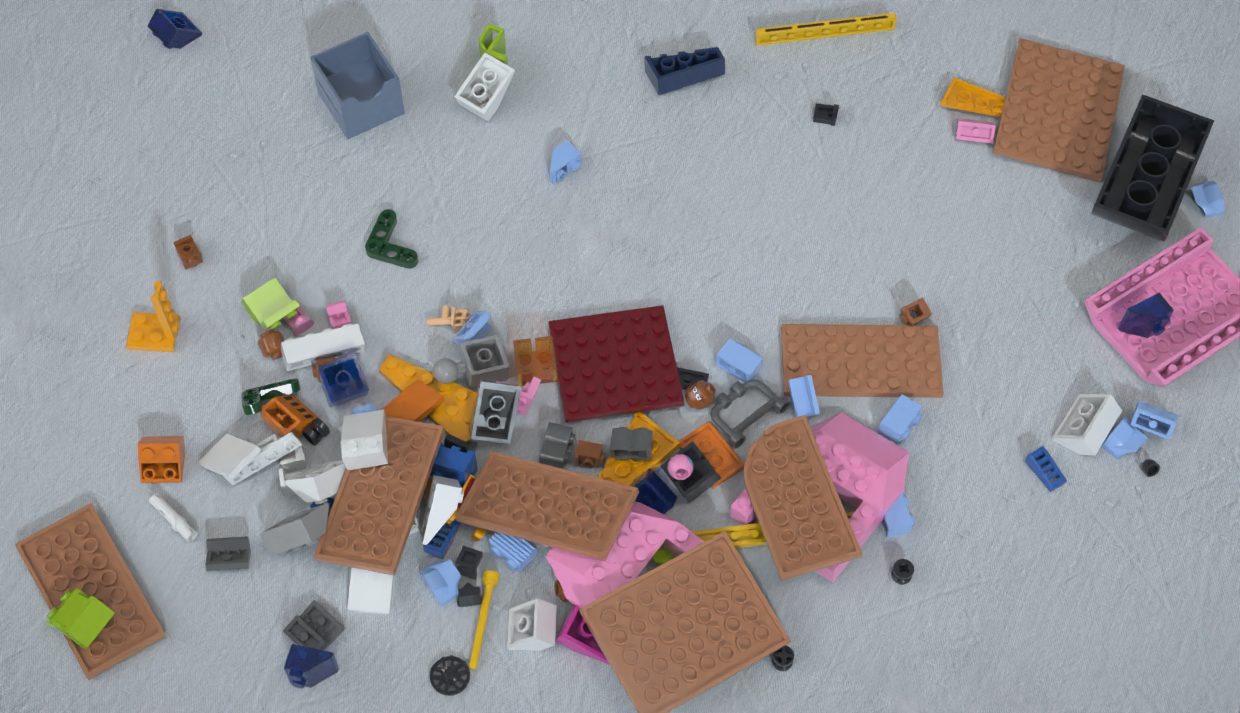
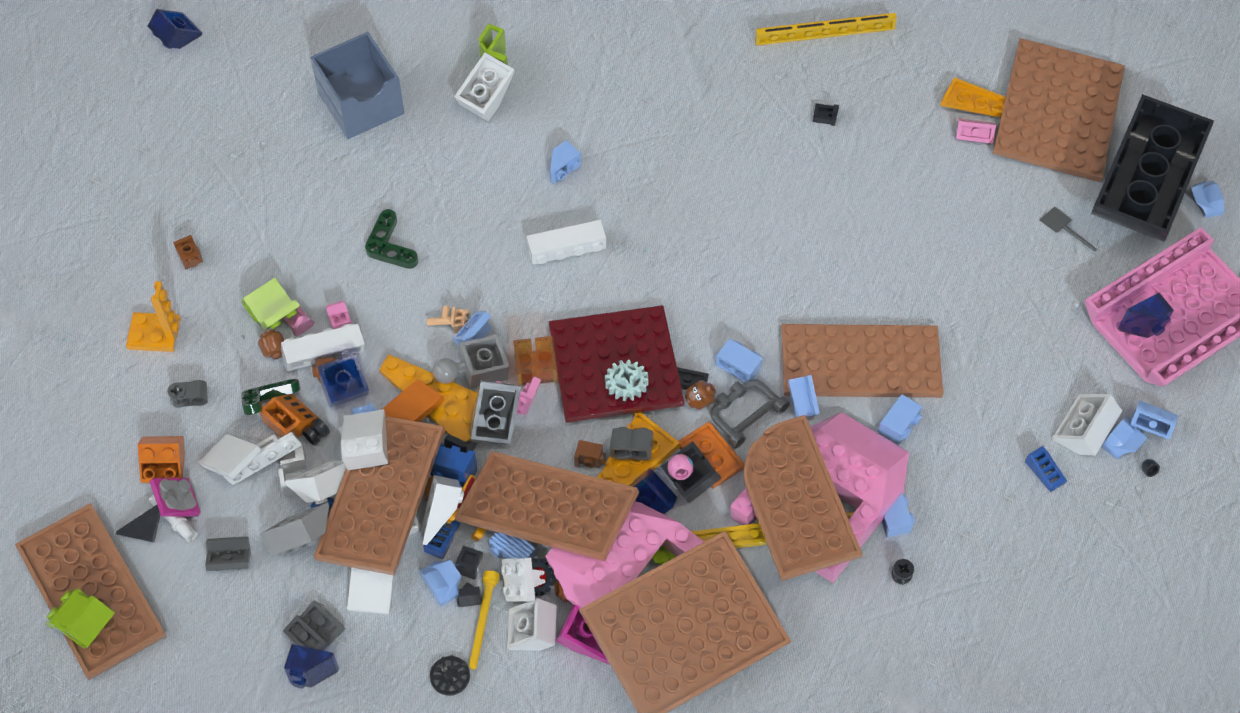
dark grey brick [539,422,576,469] -> none
dark blue wedge [644,47,725,95] -> none
black wheel [772,646,794,671] -> none
dark orange brick [899,297,932,326] -> none
none -> black tile [116,505,161,542]
none -> piece [150,478,201,517]
none -> dark grey piece [167,380,208,408]
none -> white plate [501,558,555,601]
none -> white brick [527,220,606,265]
none -> light aqua gear [605,360,648,401]
none -> dark grey piece [1040,207,1097,251]

